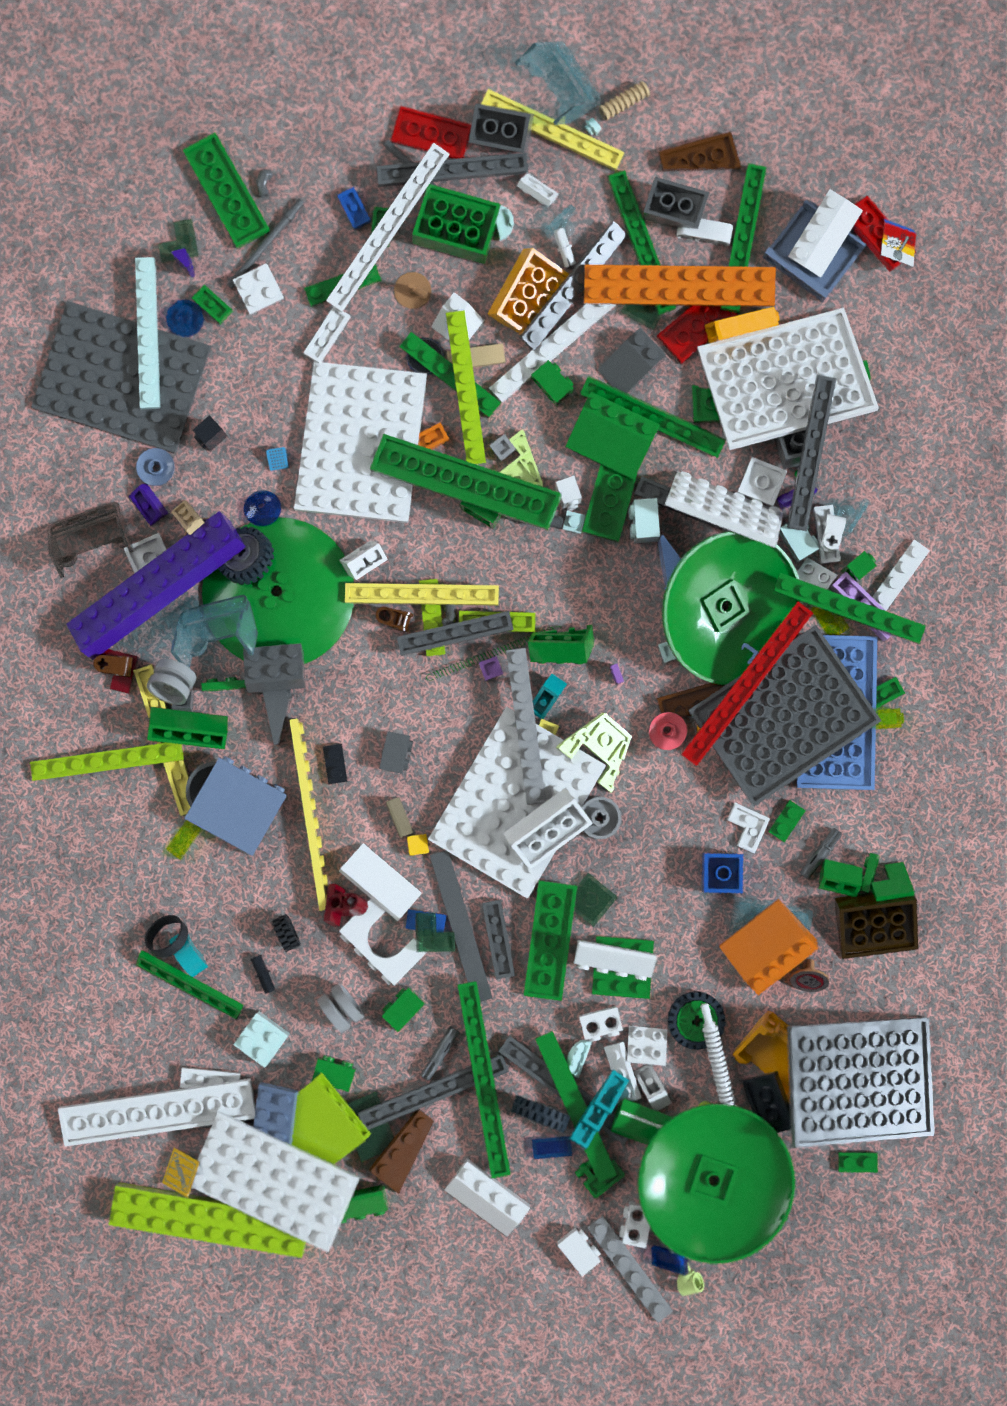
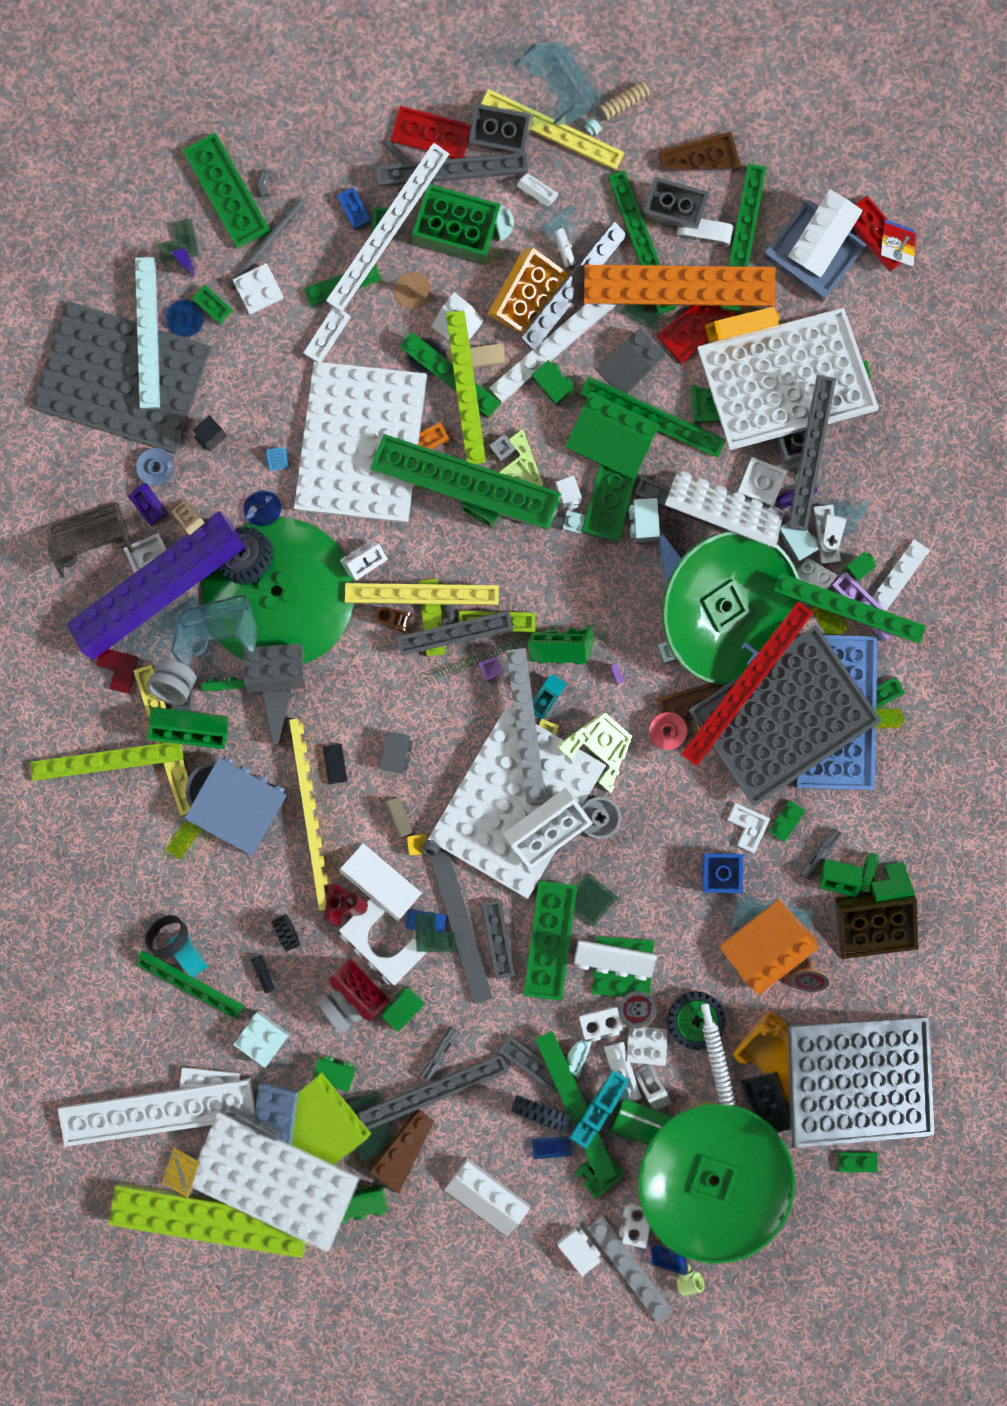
reddish brown piece [94,655,133,677] -> none
green plate [457,981,511,1179] -> none
none -> dark grey axle [226,1105,280,1141]
none -> dark red plate [328,958,391,1022]
none -> dark grey plate [421,840,441,857]
none -> shield [618,991,657,1029]

